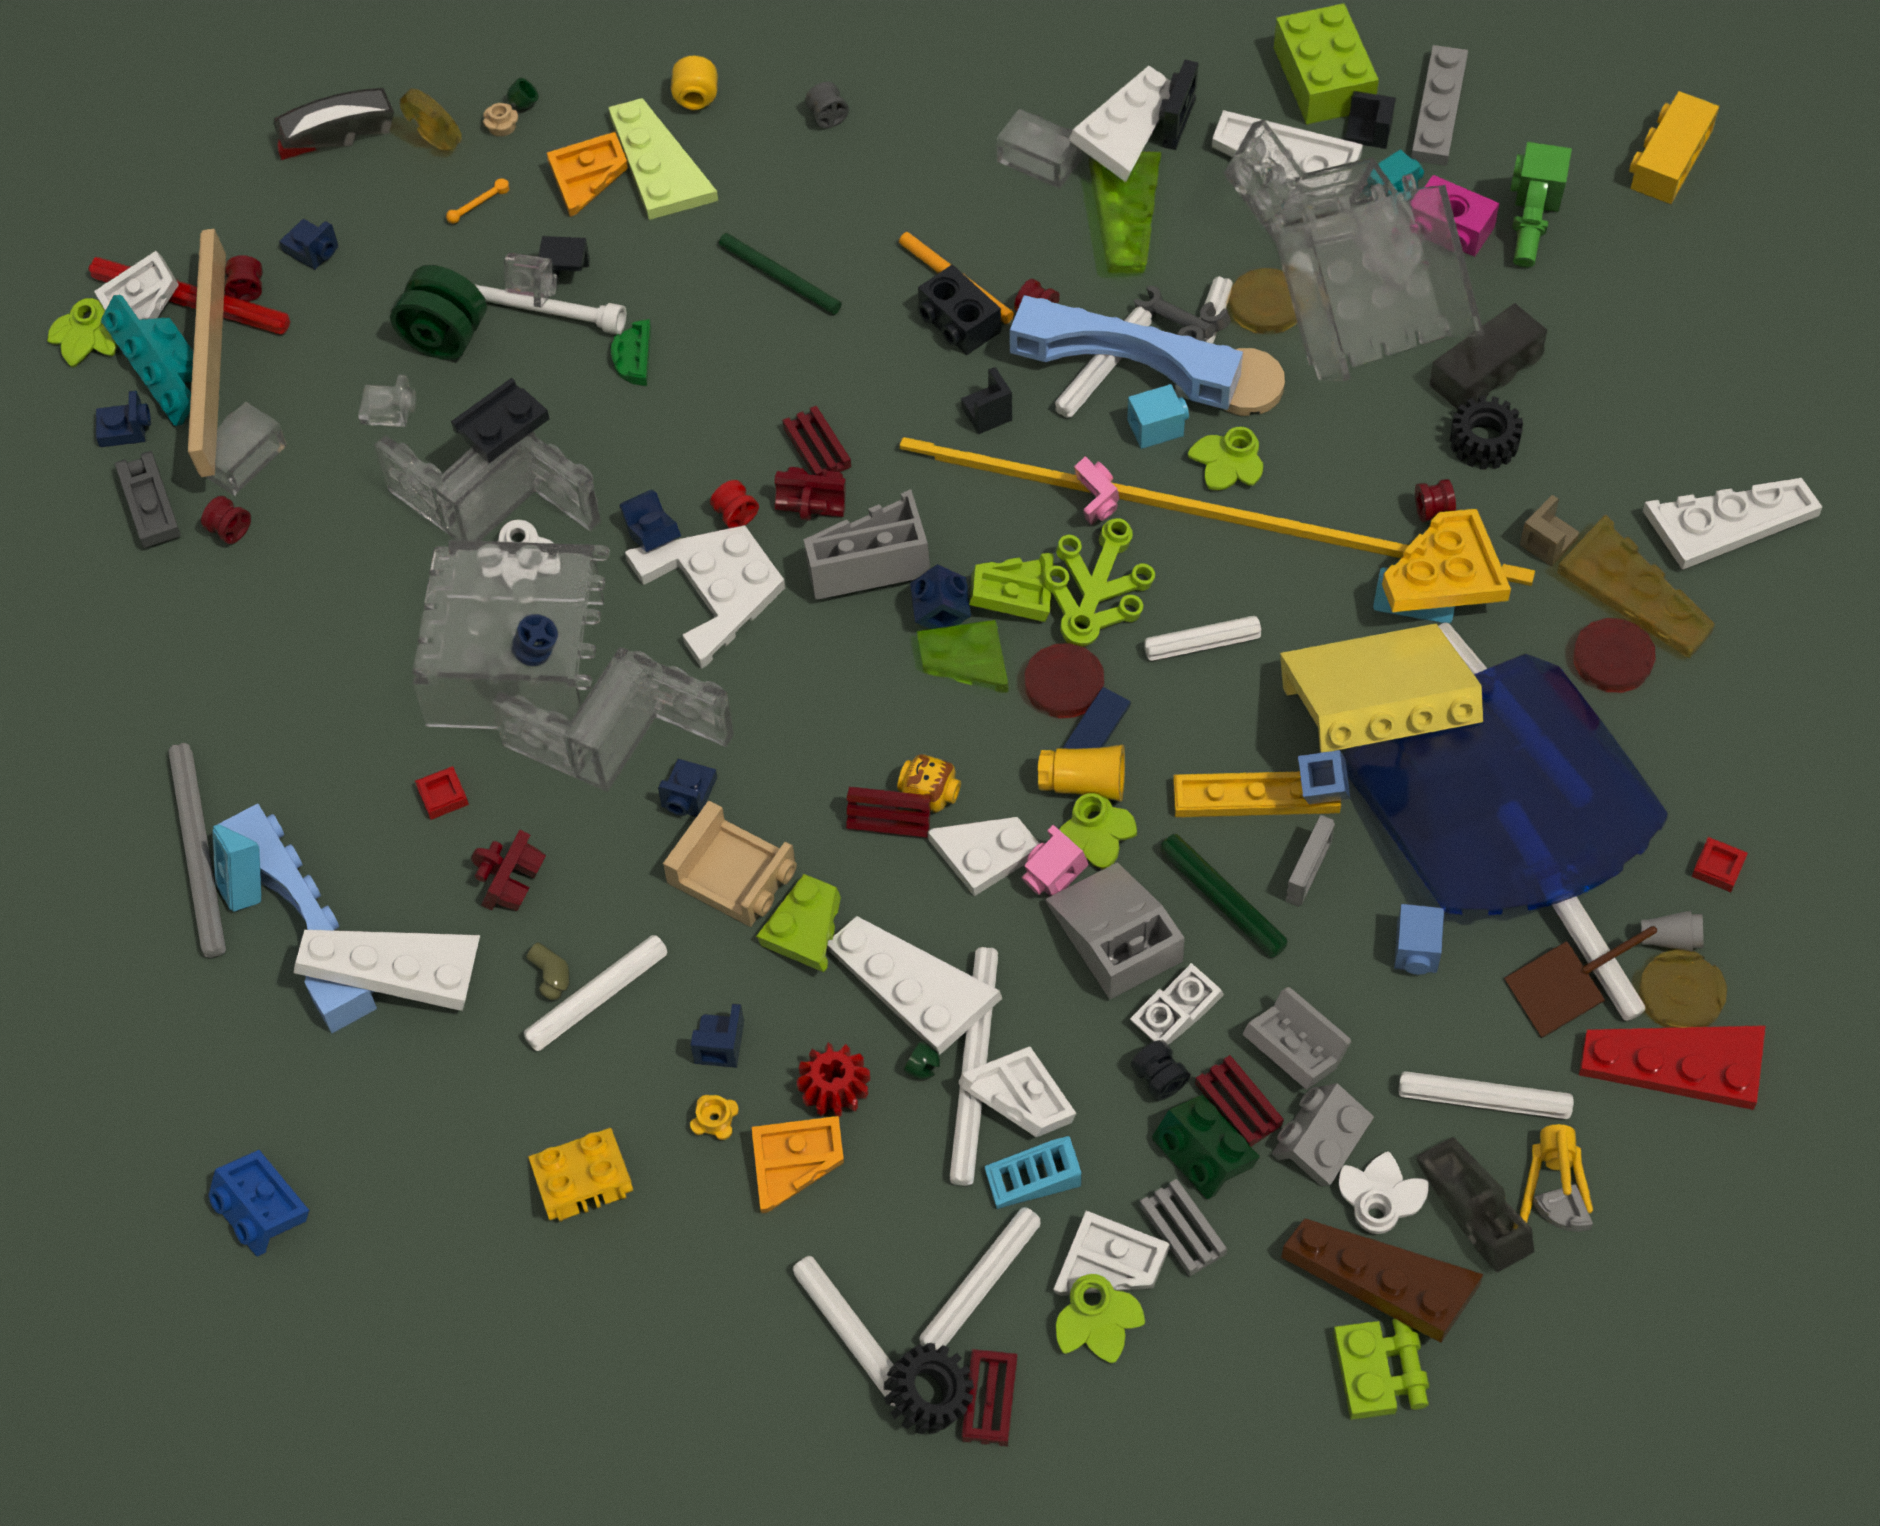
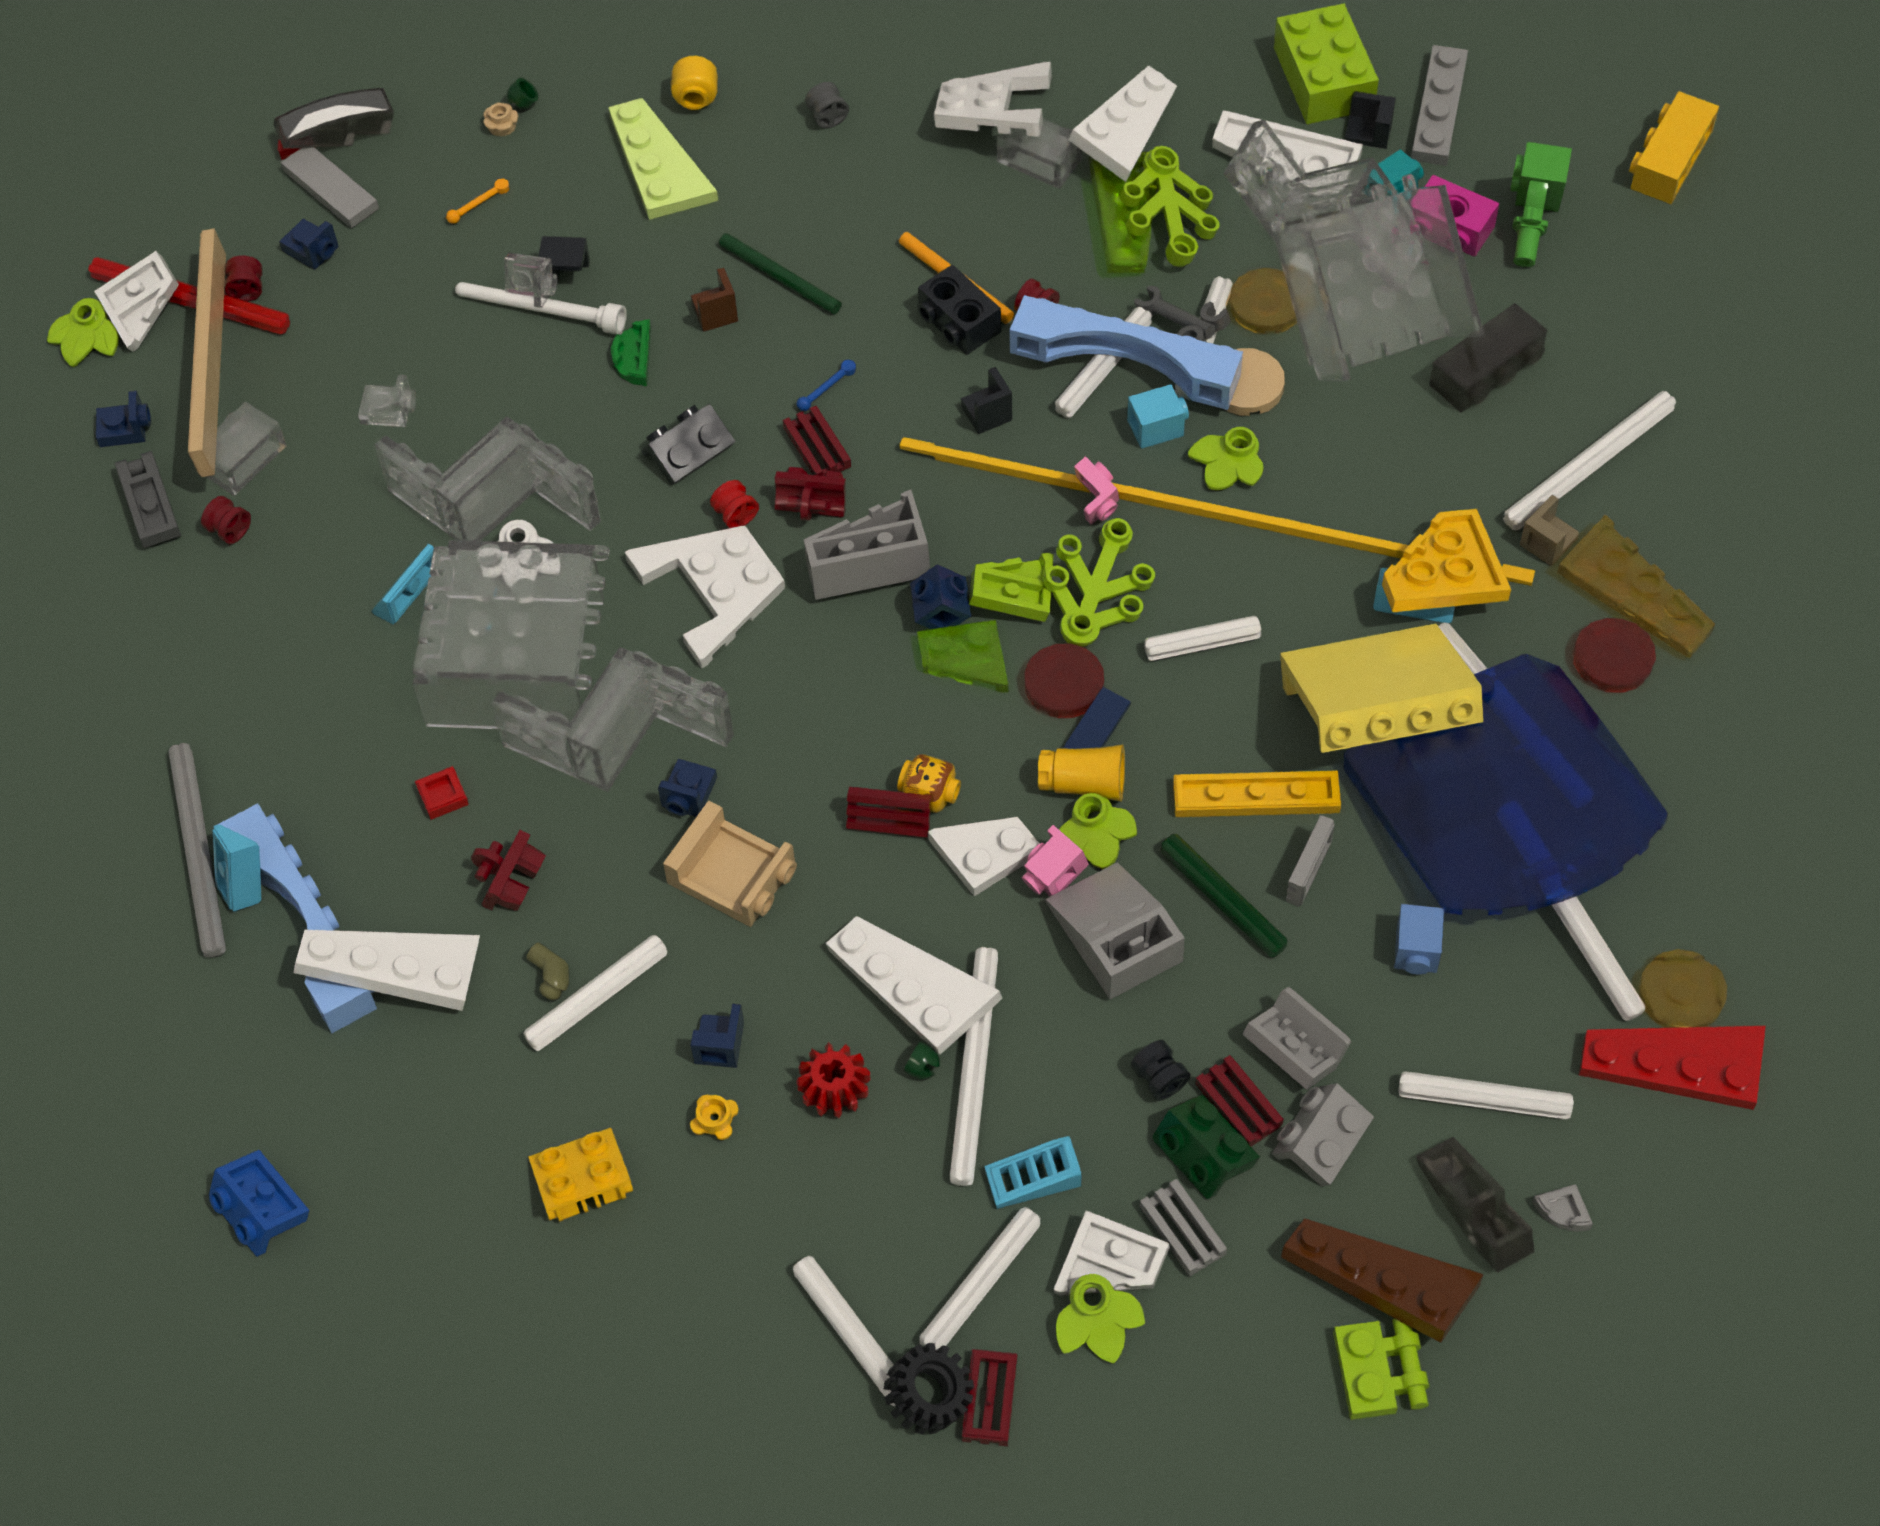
teal bracket [101,295,194,426] -> none
dark green wheel [389,265,488,360] -> none
clear yellow tile [399,88,462,151] -> none
black plate [451,378,549,463] -> none
dark blue wheel [511,614,558,666] -> none
light orange wing [547,132,628,217] -> none
dark blue bracket [620,489,681,552] -> none
light orange wing [751,1116,844,1213] -> none
lime wing [756,874,841,972] -> none
white wing [958,1046,1077,1137] -> none
white slope [1130,963,1224,1044] -> none
black plate [1159,60,1198,150] -> none
medium blue brick [1298,750,1350,805] -> none
white plate [1339,1152,1428,1234] -> none
dark red wheel [1415,479,1456,522] -> none
black tyre [1450,395,1523,470] -> none
reddish brown piece [1504,926,1657,1038] -> none
yellow plant [1517,1124,1593,1230] -> none
light grey cone [1641,910,1703,952] -> none
white wing [1643,478,1822,570] -> none
red tile [1691,837,1748,893] -> none
none -> light grey tile [281,143,379,228]
none -> medium azure slope [371,544,440,625]
none -> bracket [641,404,736,485]
none -> reddish brown panel [691,267,738,332]
none -> blue hinge [796,360,856,411]
none -> white wing [934,62,1052,137]
none -> lime plant [1119,146,1220,267]
none -> white axle [1503,391,1676,531]

